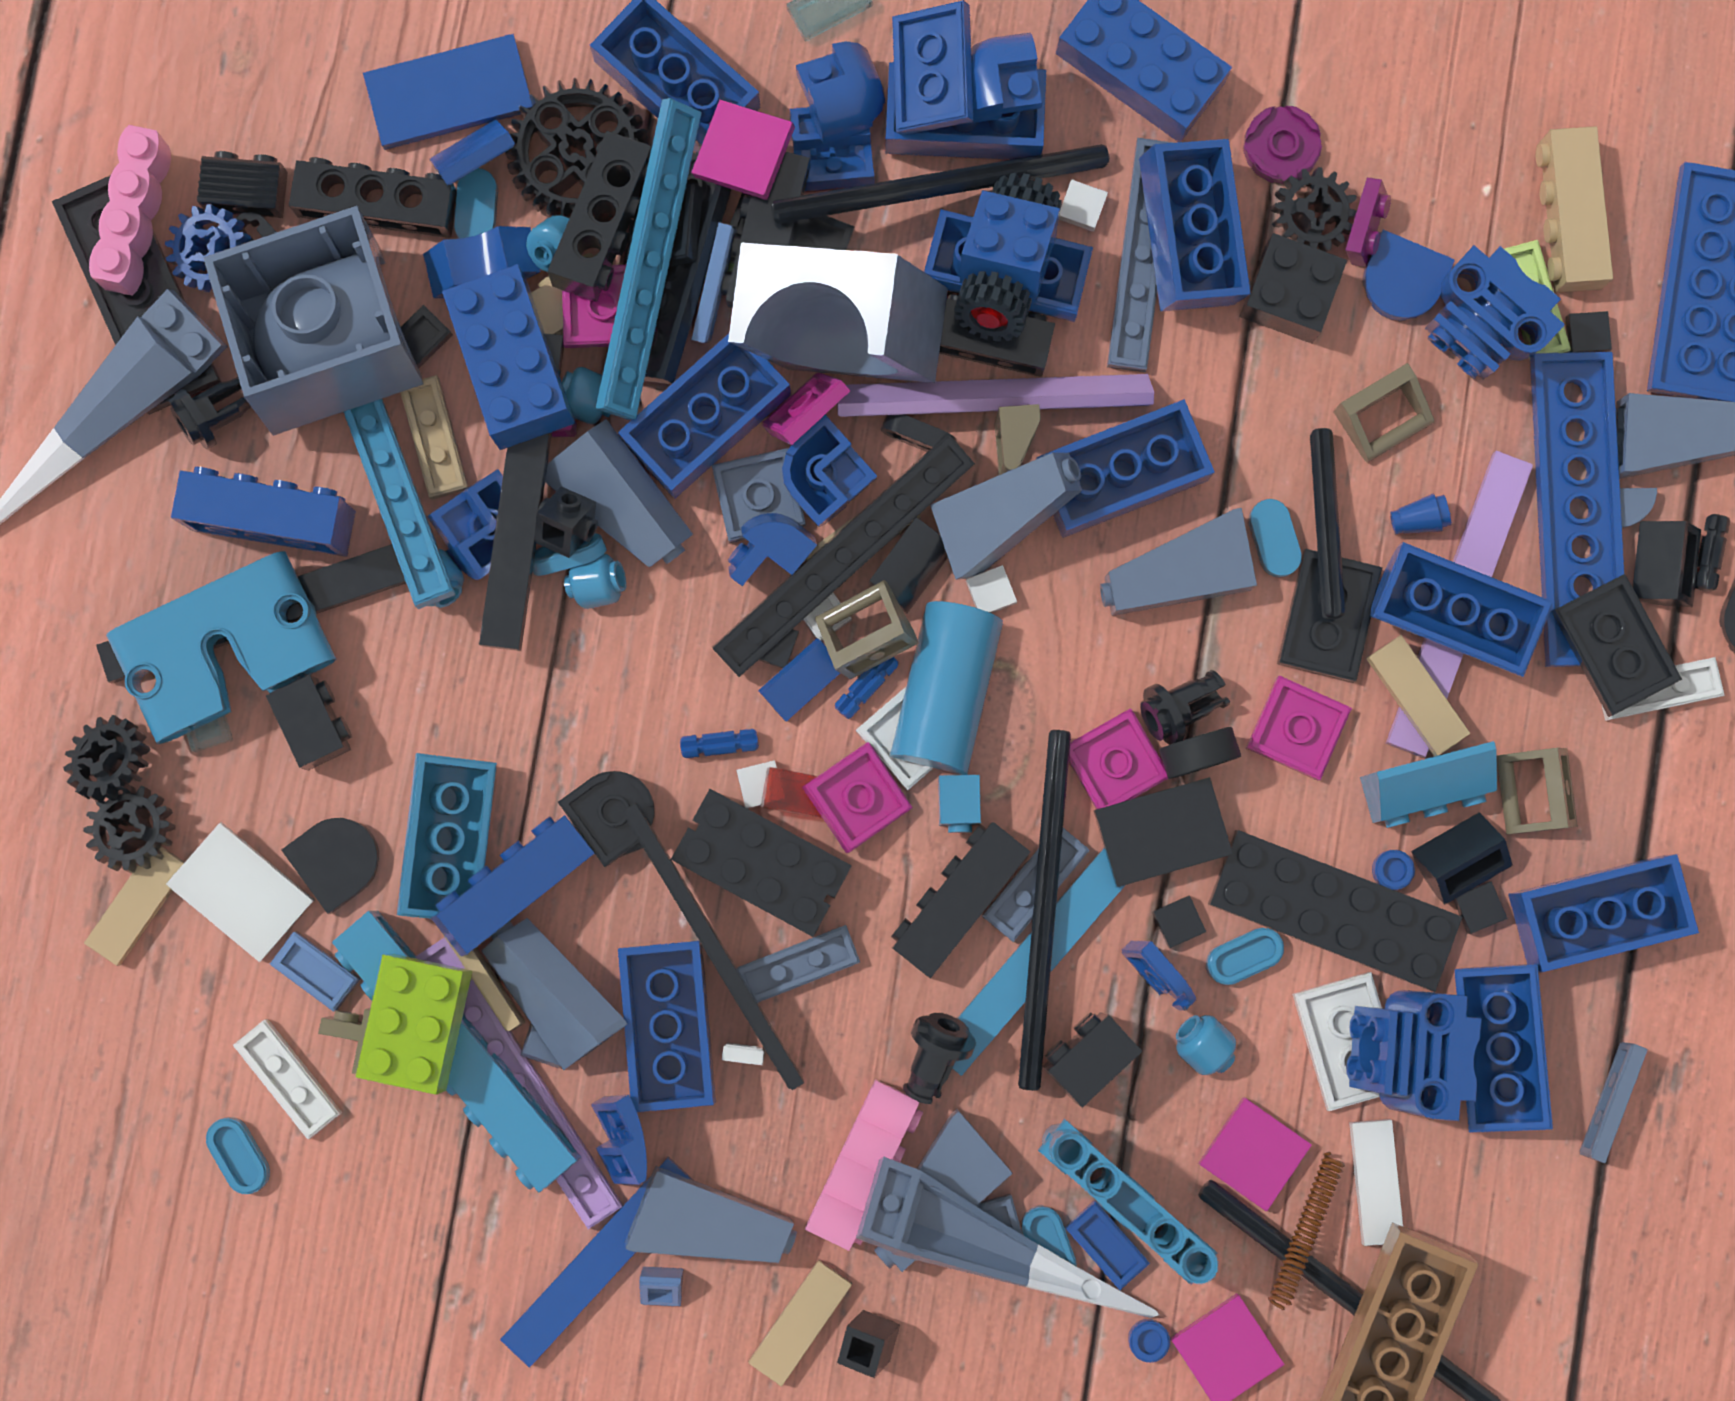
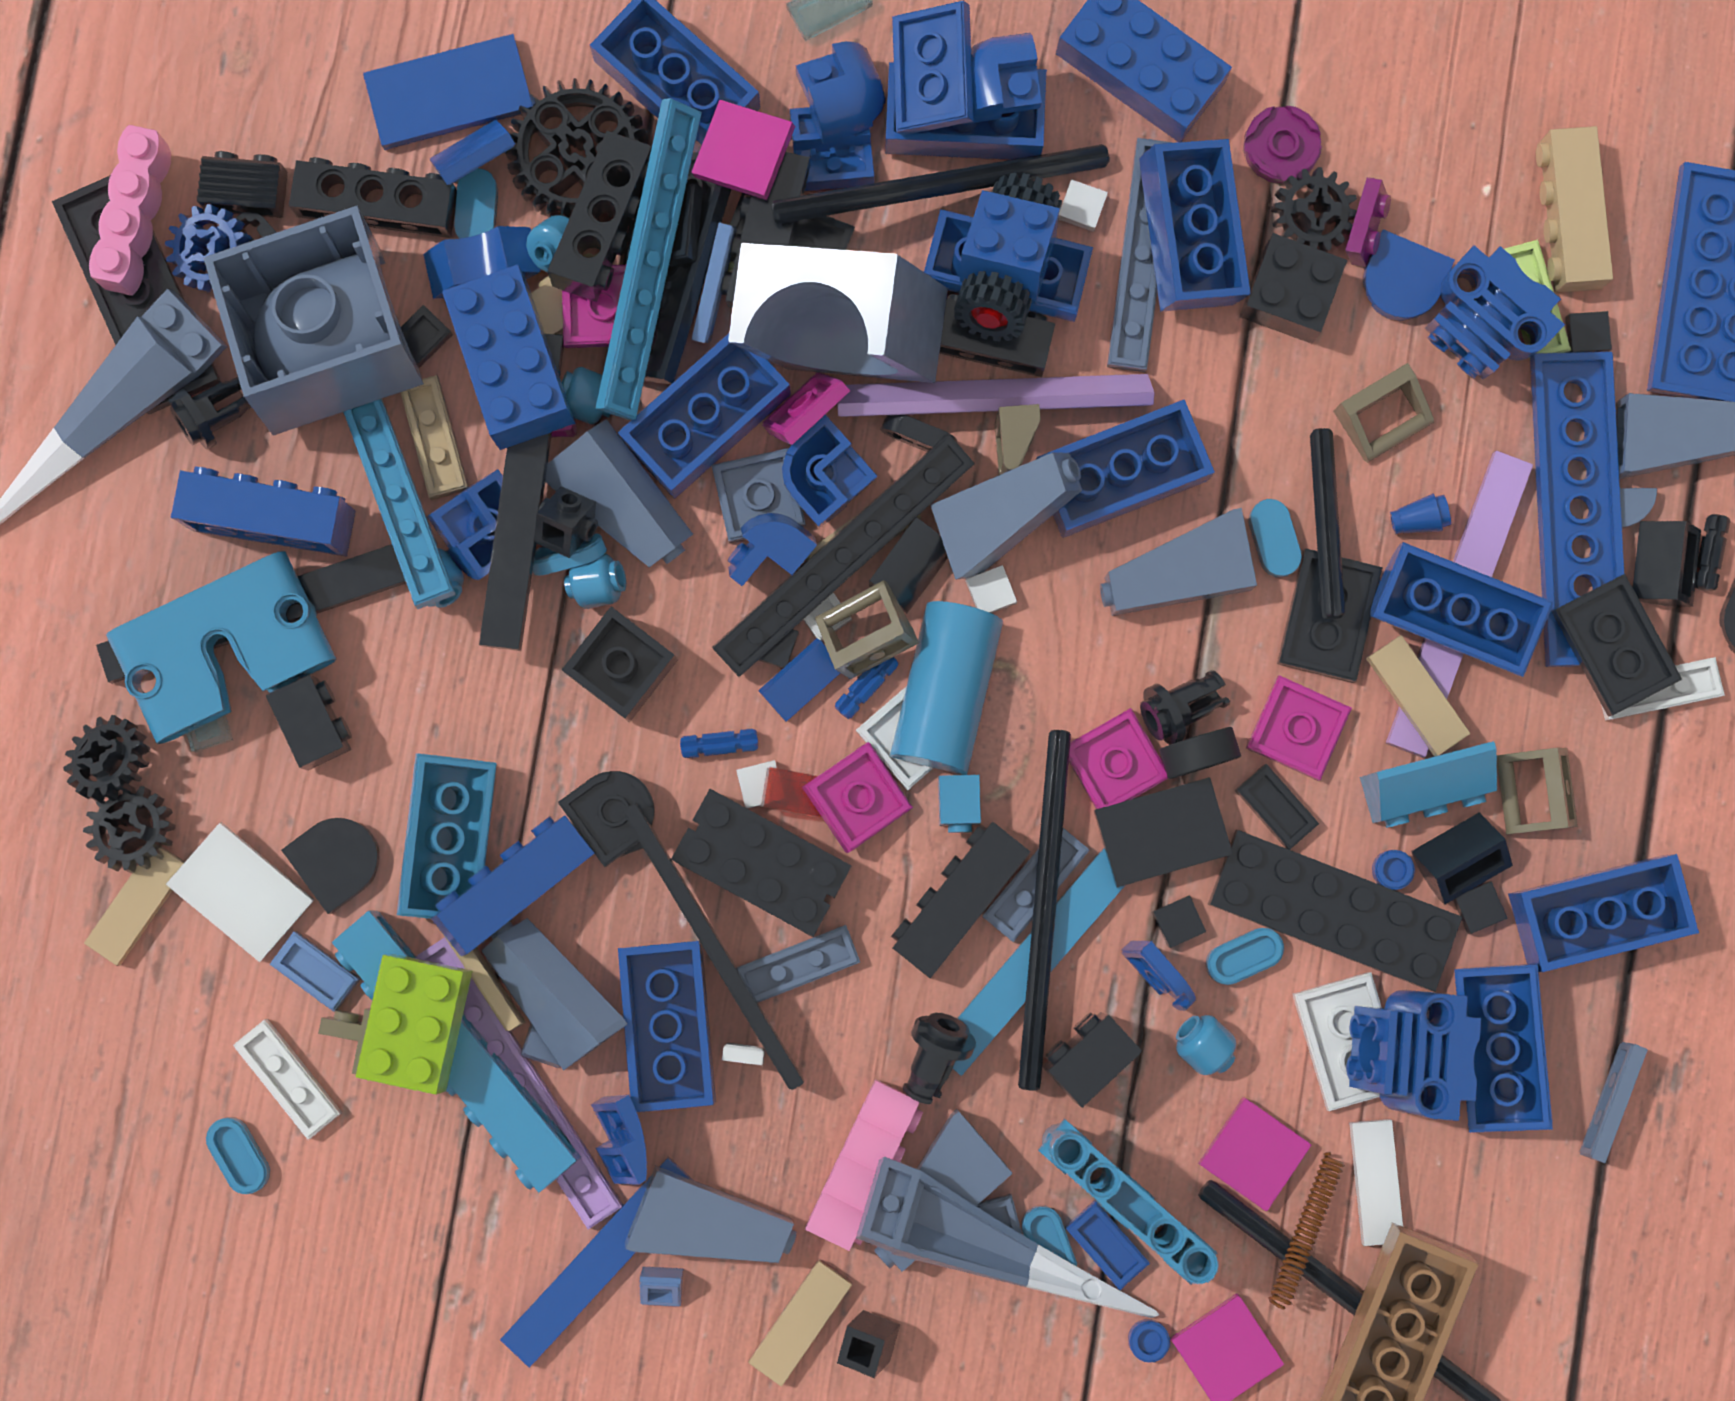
none -> black brick [562,607,678,723]
none -> black tile [1235,764,1319,850]

